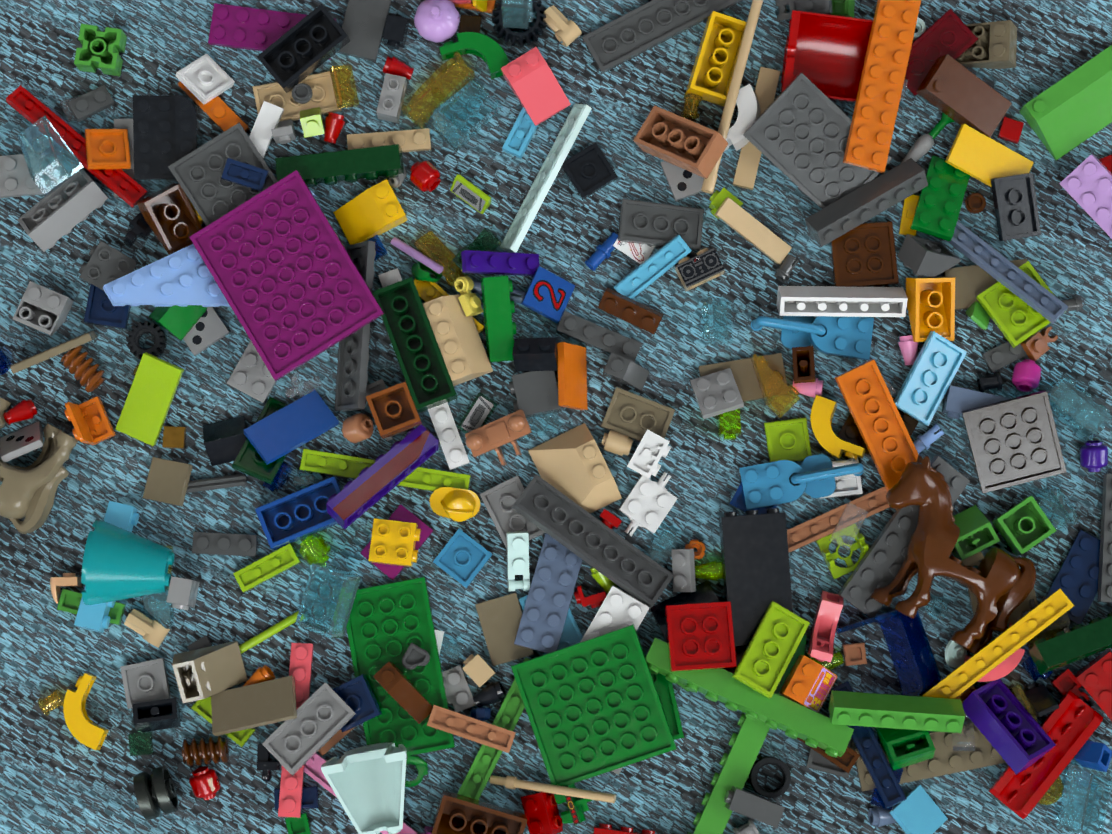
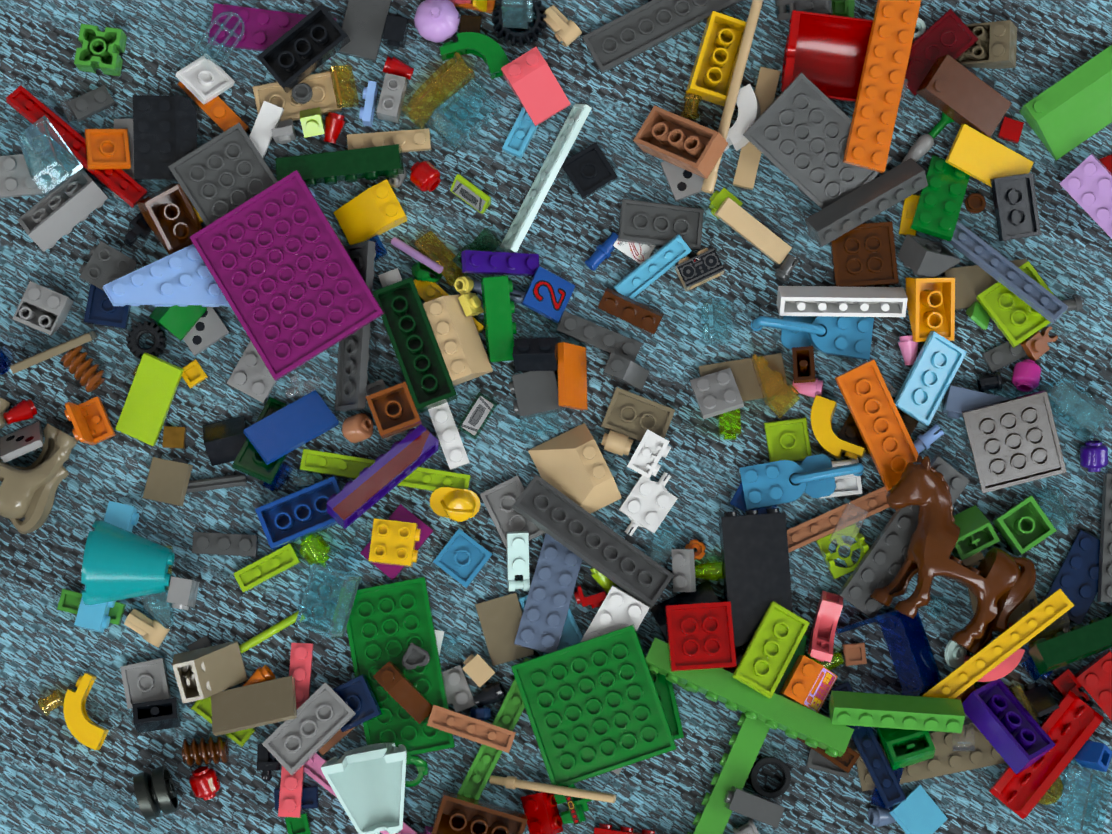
light nougat plate [50,573,82,604] -> none
clear green plate [128,731,154,756] -> none
dark blue plate [221,158,269,192] -> none
nougat piece [465,409,532,466] -> none
red plate [599,509,622,529] -> none
none -> yellow tile [182,359,208,389]
none -> clear light blue window [193,12,245,67]
none -> light blue plate [359,81,378,127]

